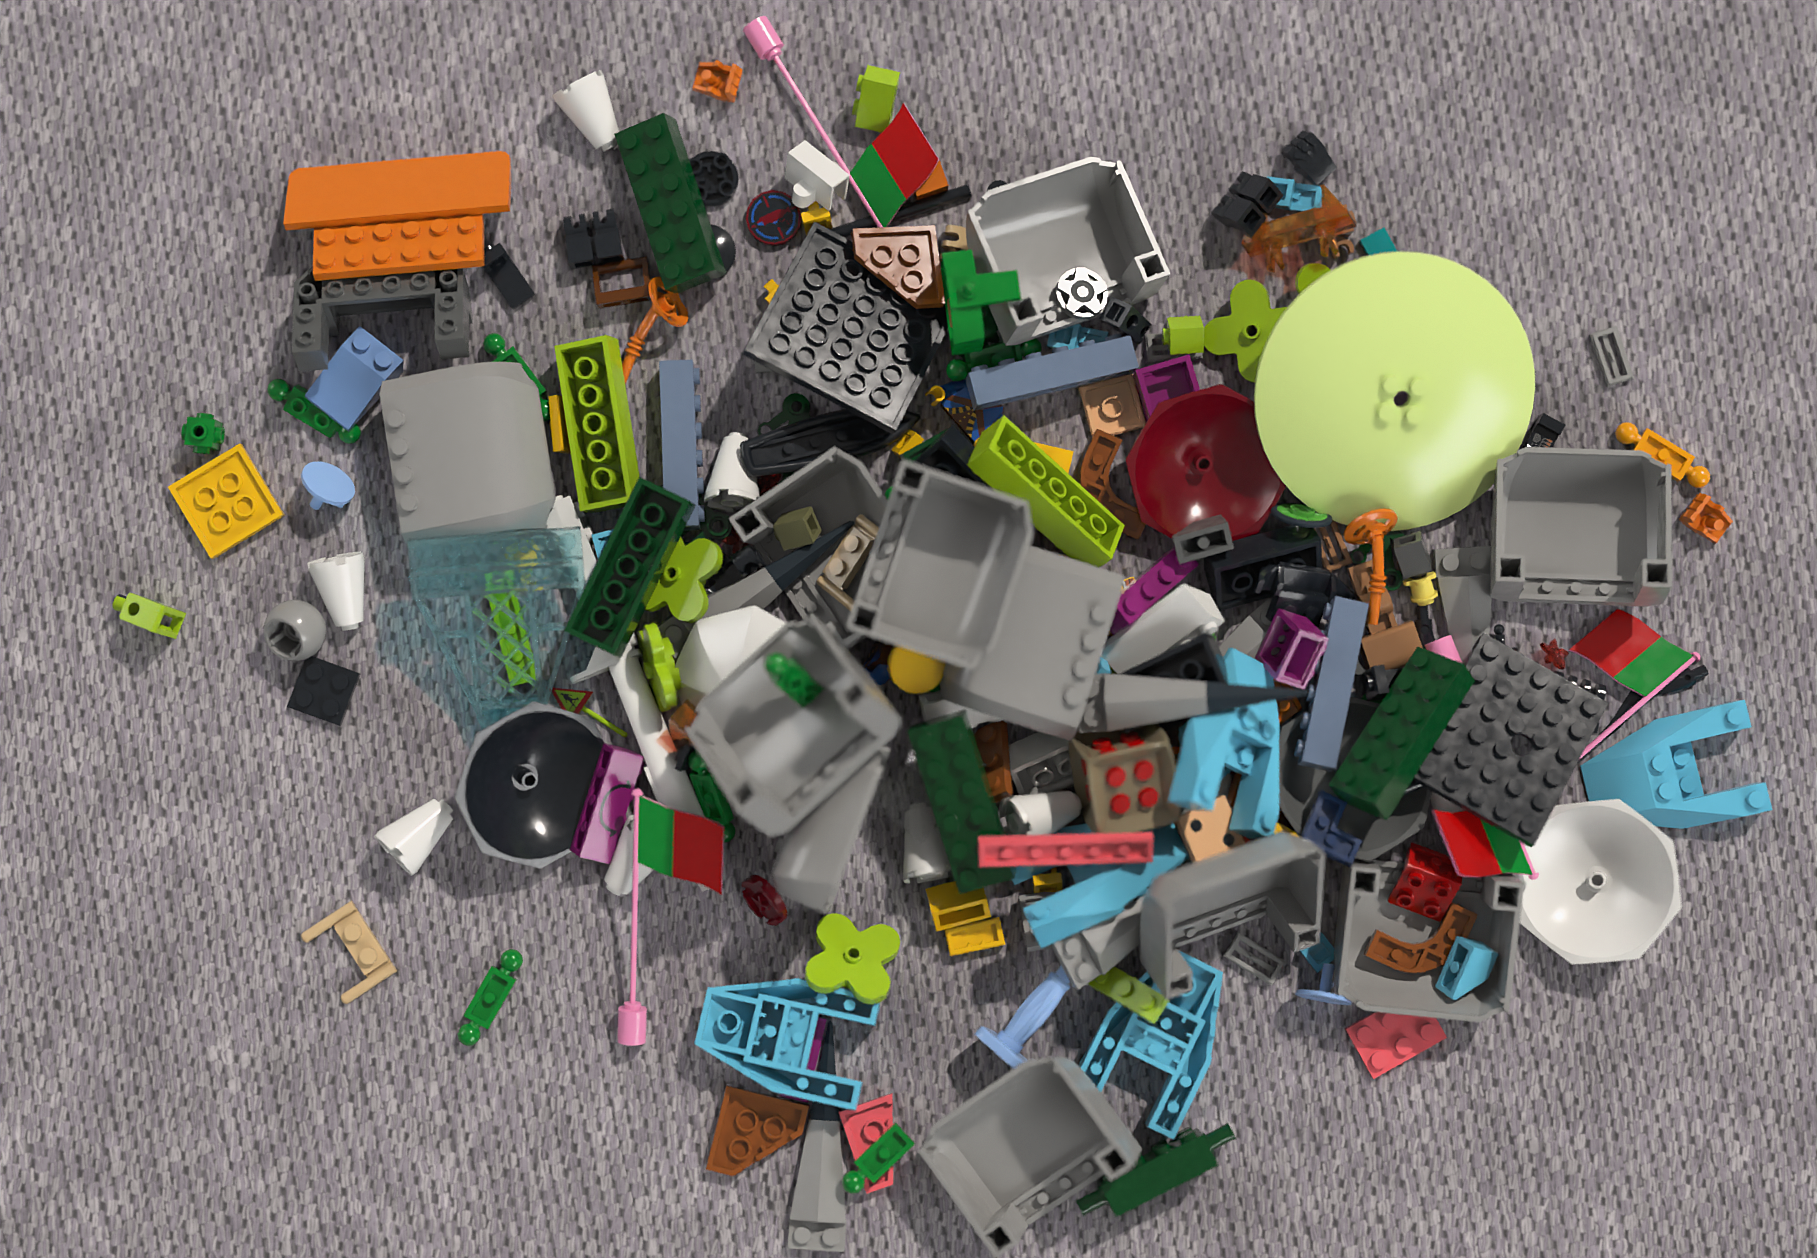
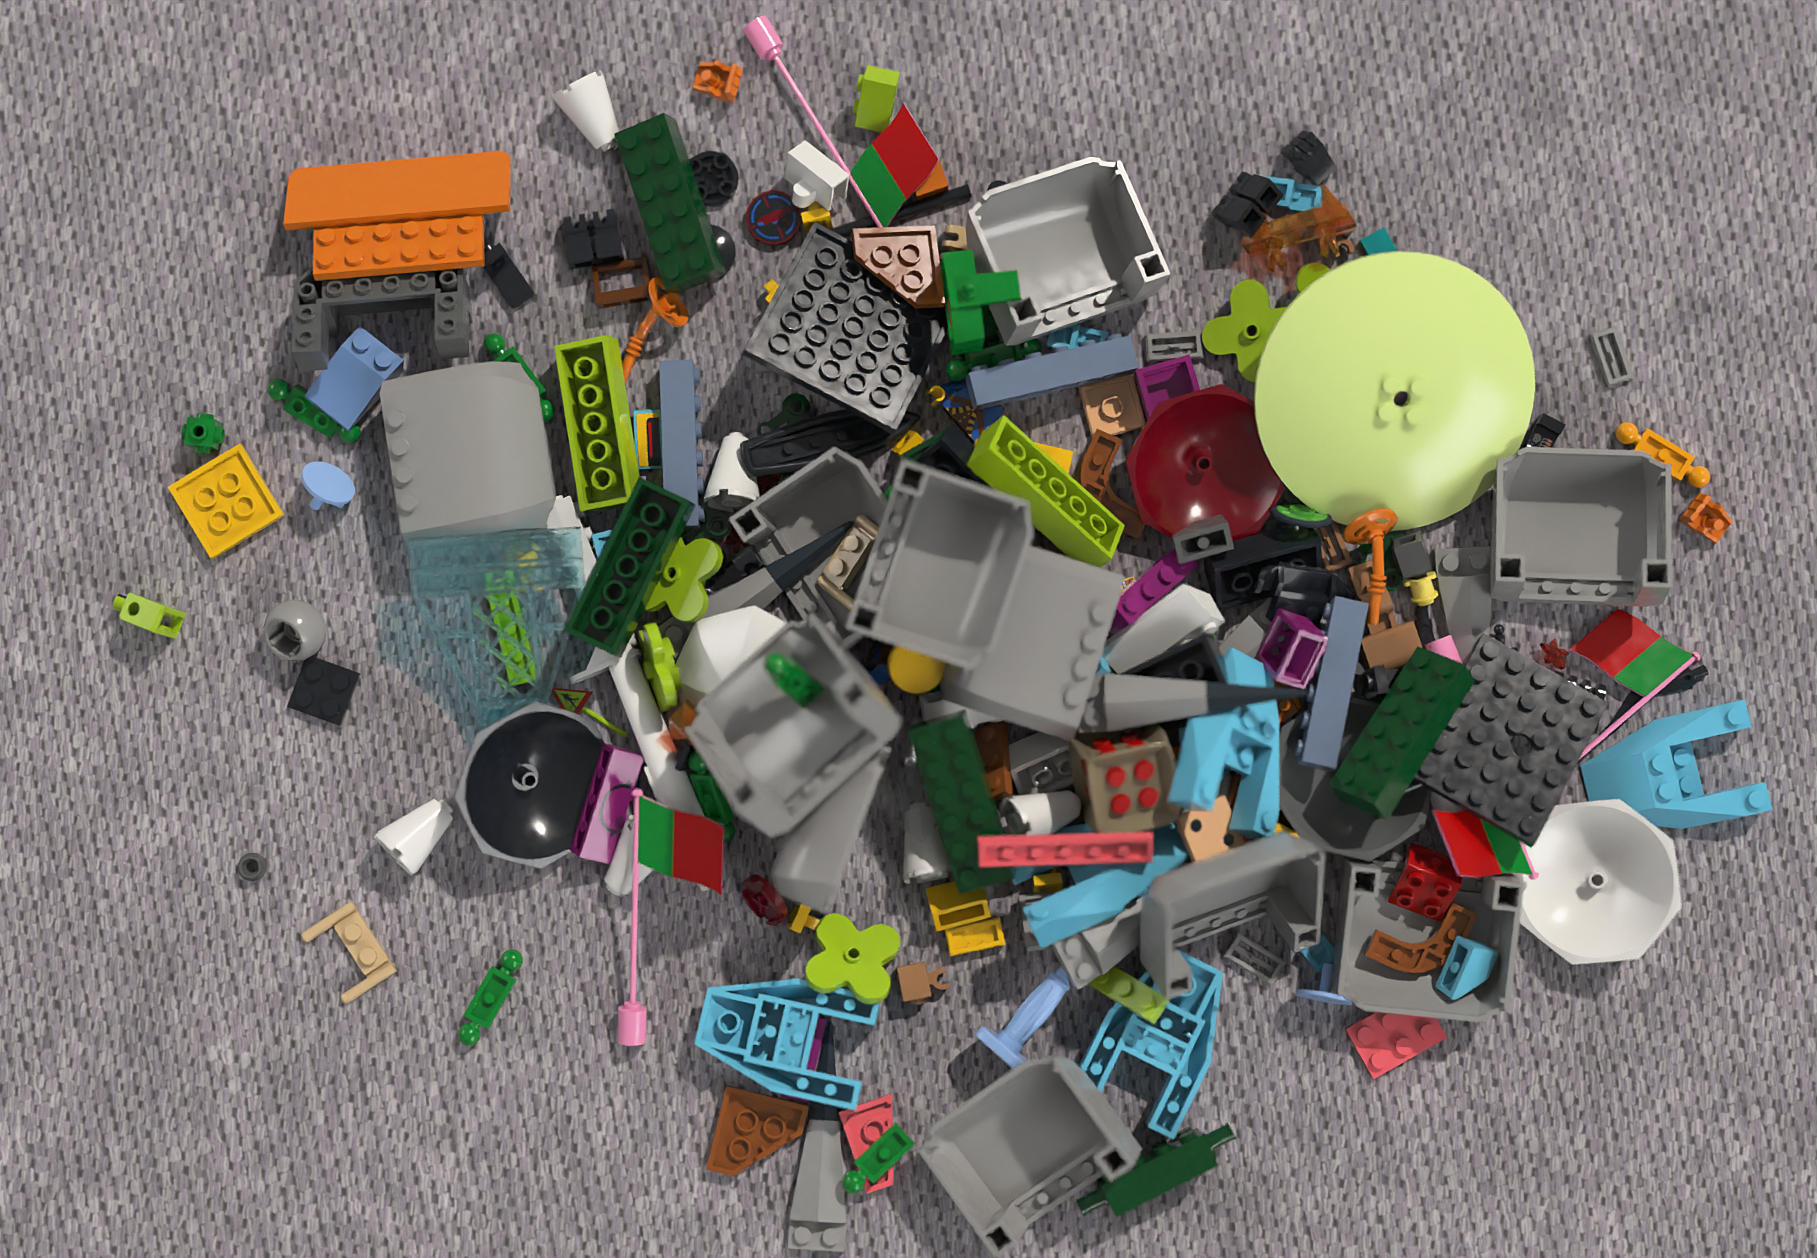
white cone [307,551,364,631] -> none
yellow plate [548,395,571,454] -> none
olive brick [773,506,822,550] -> none
wheel [1055,267,1108,319] -> none
black leg [1100,297,1152,344] -> none
lime brick [1162,316,1204,355] -> none
dark blue tile [1300,790,1362,867] -> none
none -> dark grey plate [238,853,267,881]
none -> slope [634,409,663,469]
none -> yellow tile [786,901,820,934]
none -> medium nougat brick [897,961,950,1005]

